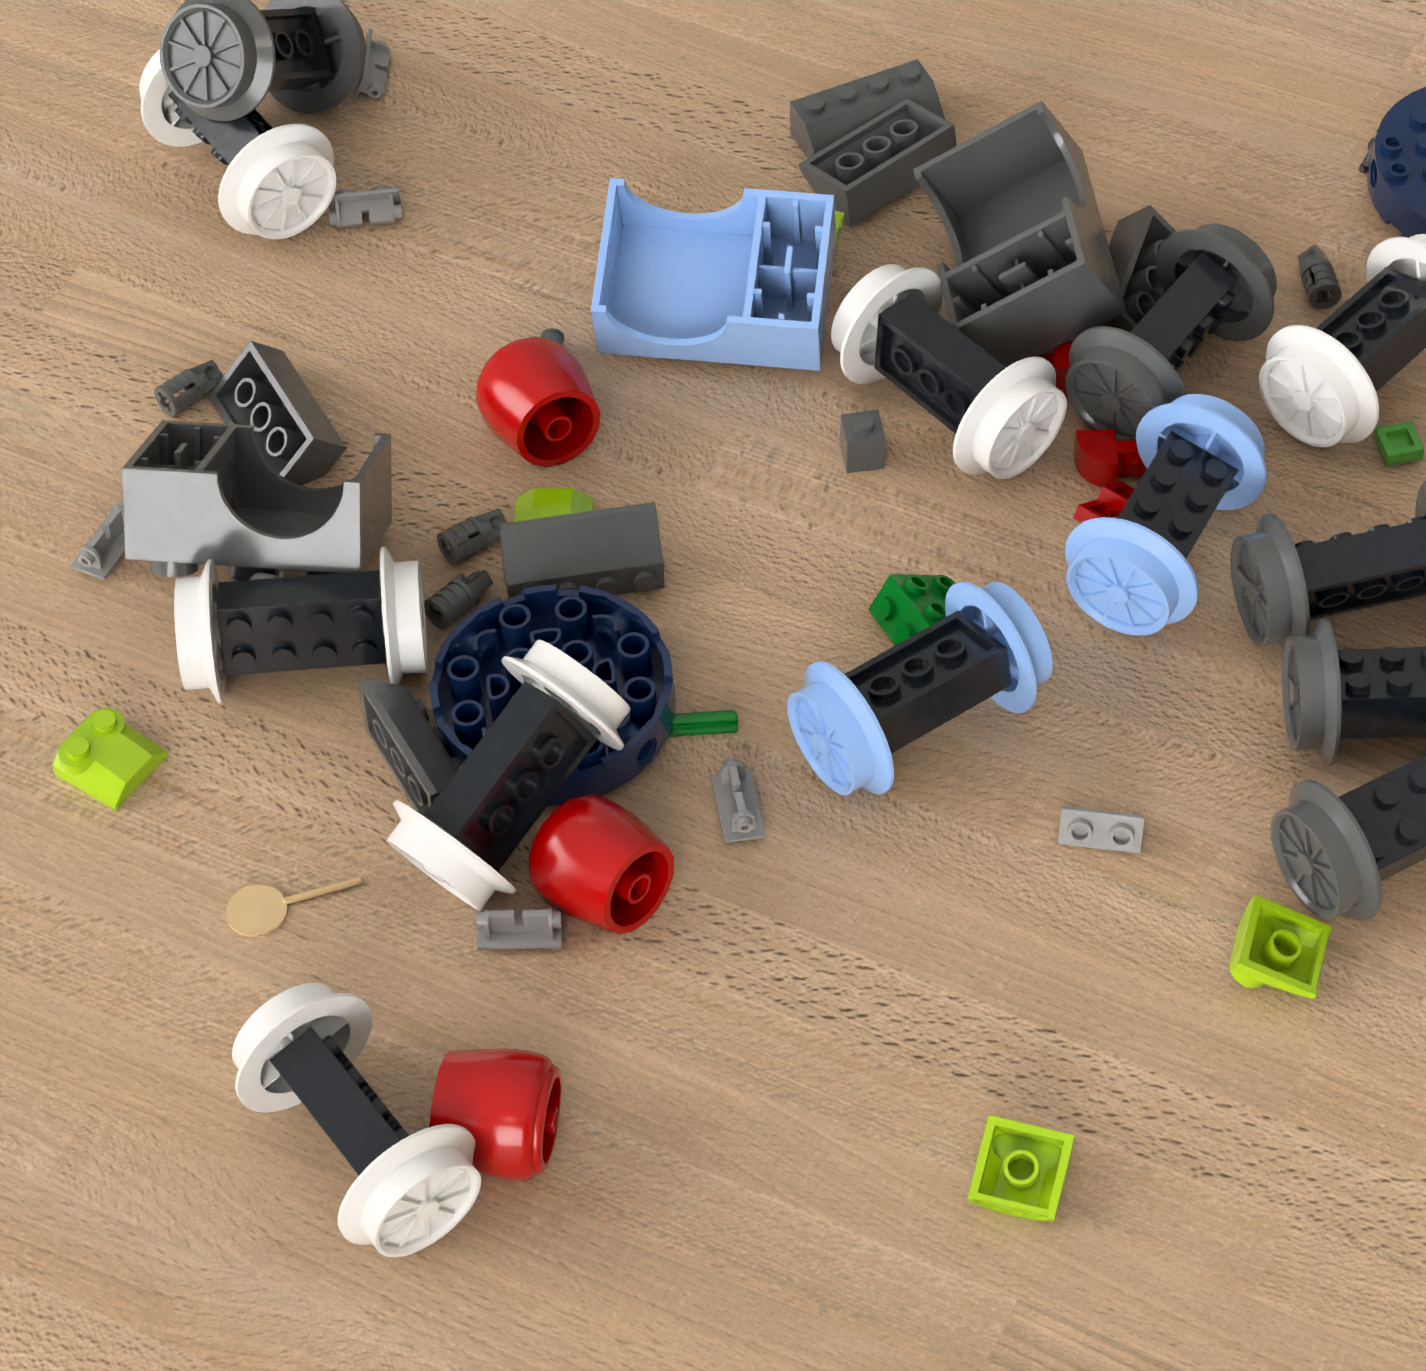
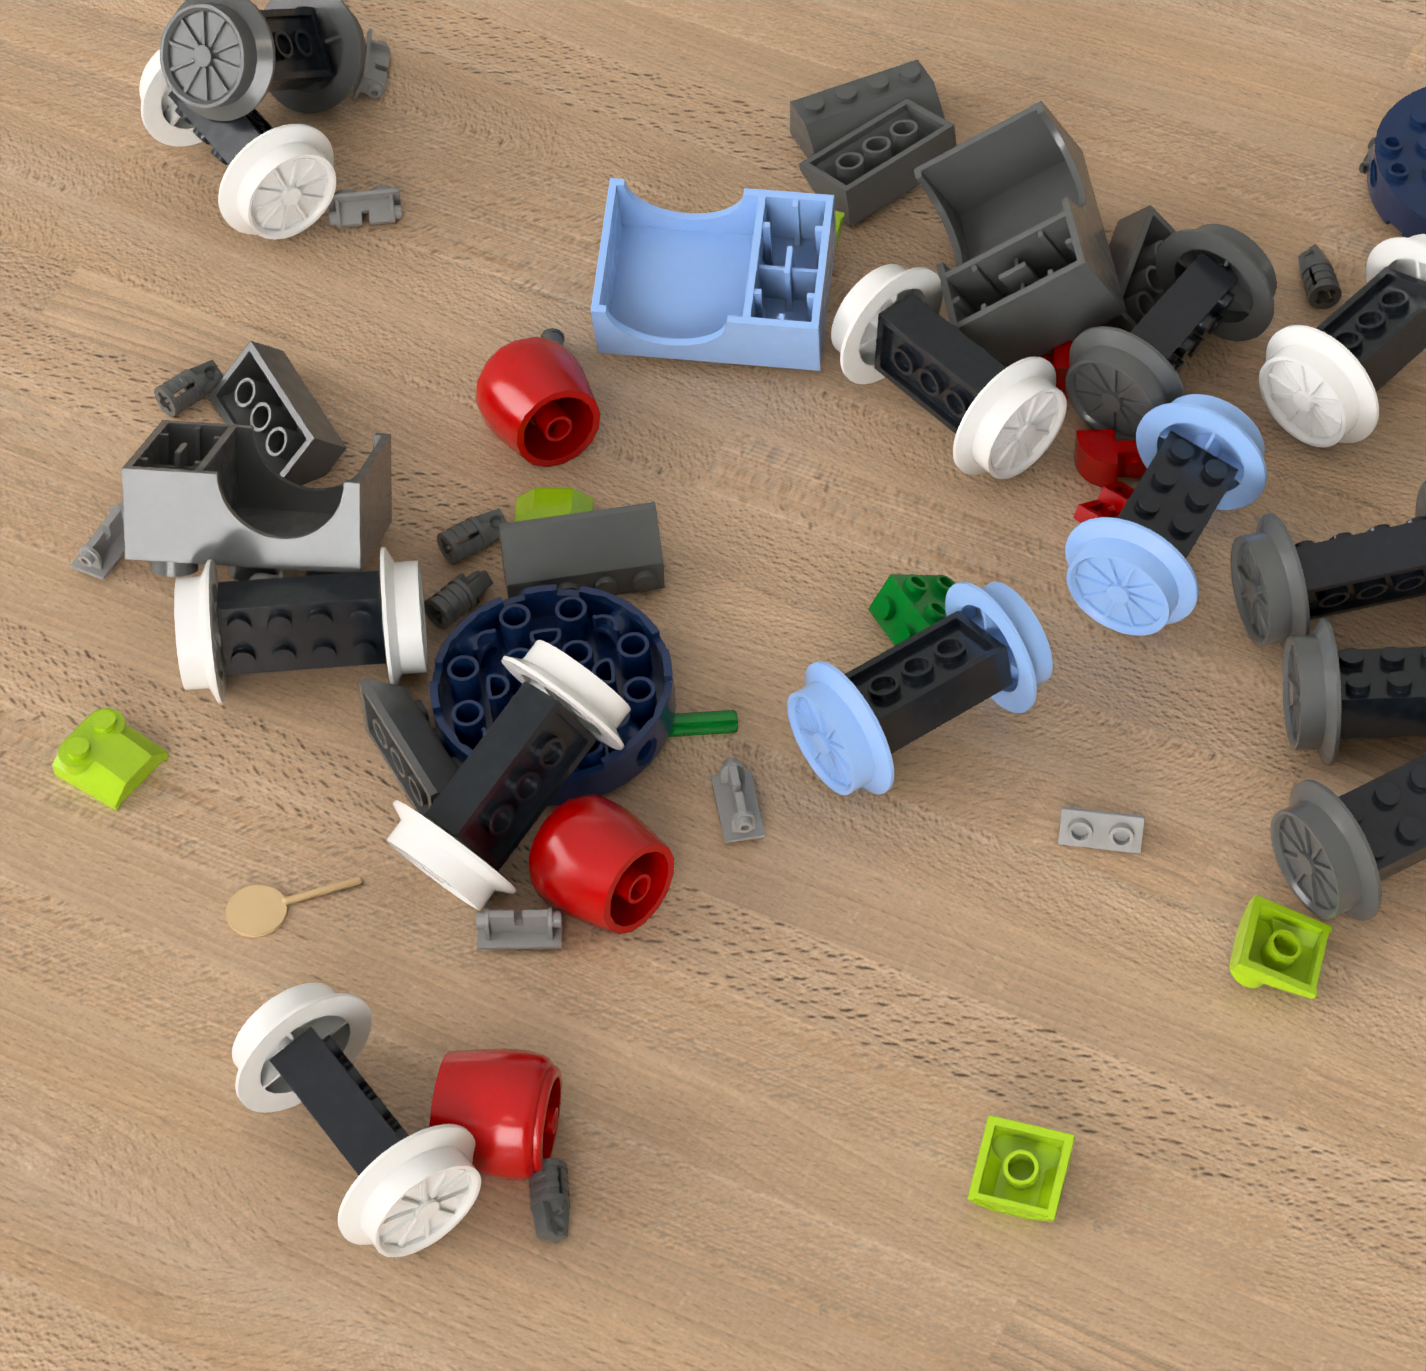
dark grey brick [840,410,885,473] -> none
bright green plate [1374,421,1424,466] -> none
none -> dark grey hinge [529,1158,570,1243]

